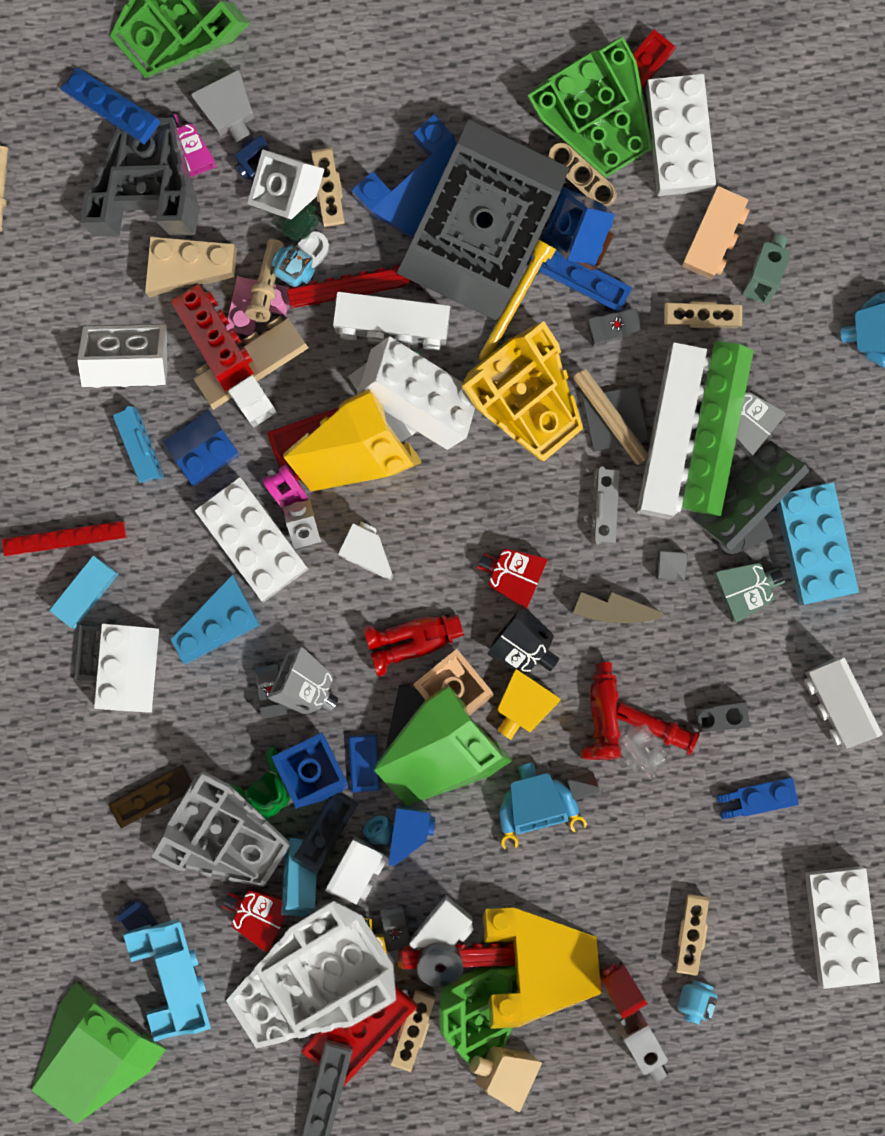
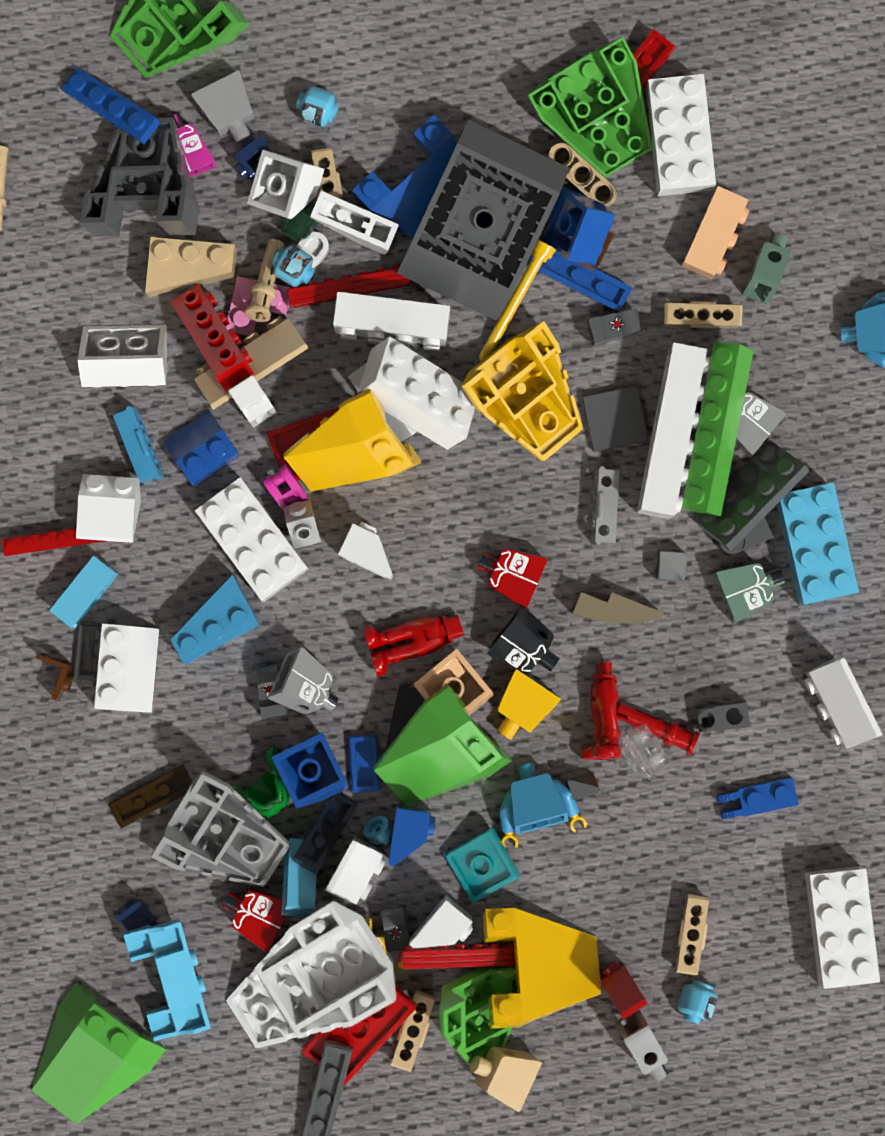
black piece [417,943,463,987] -> none
tan axle [574,369,649,465] -> none
none -> reddish brown bracket [36,654,74,701]
none -> white slope [76,474,141,543]
none -> medium azure head [296,86,339,127]
none -> white slope [310,191,399,255]
none -> teal tile [444,827,521,903]

